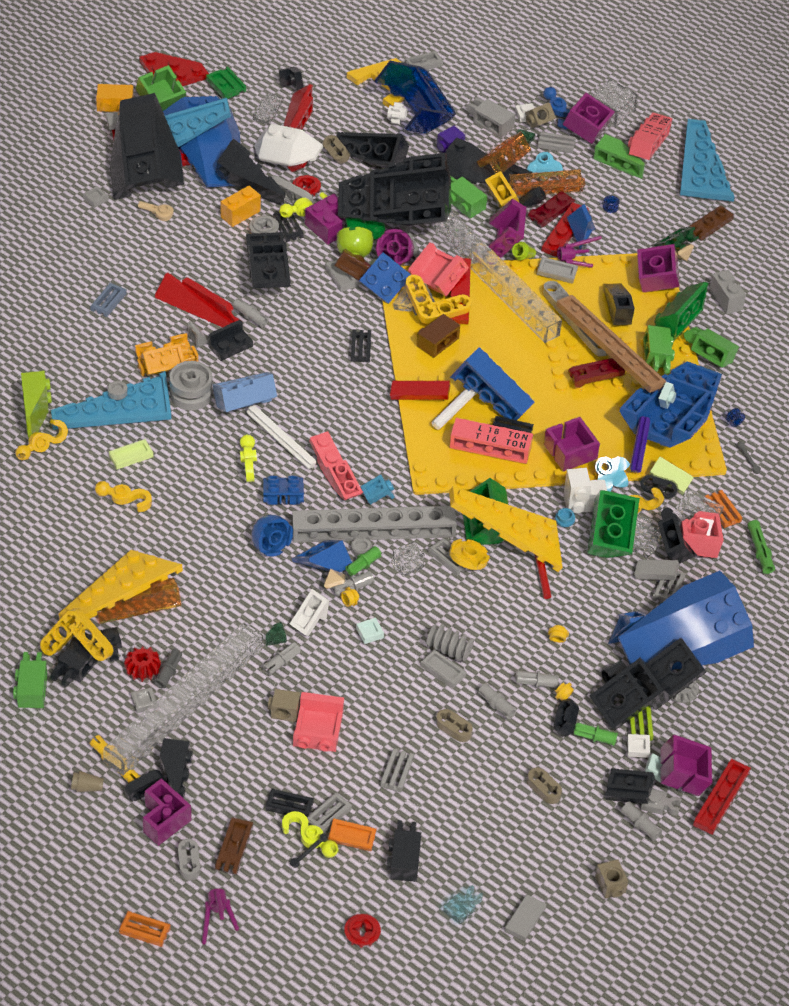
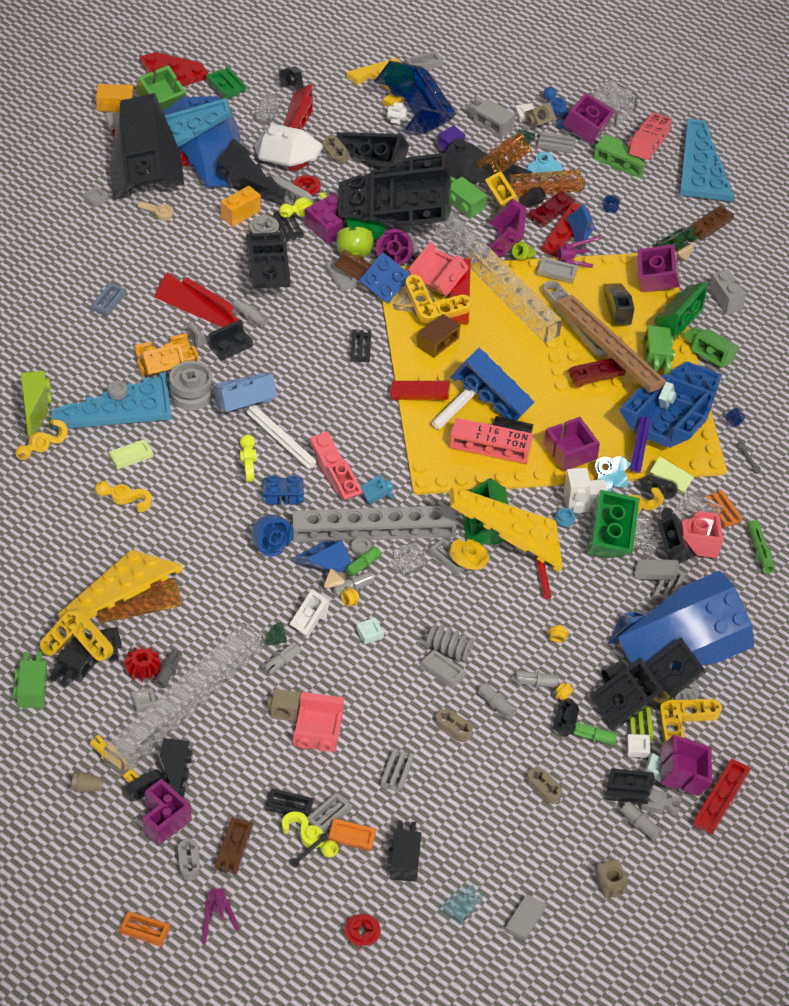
none -> yellow beam [659,699,722,744]

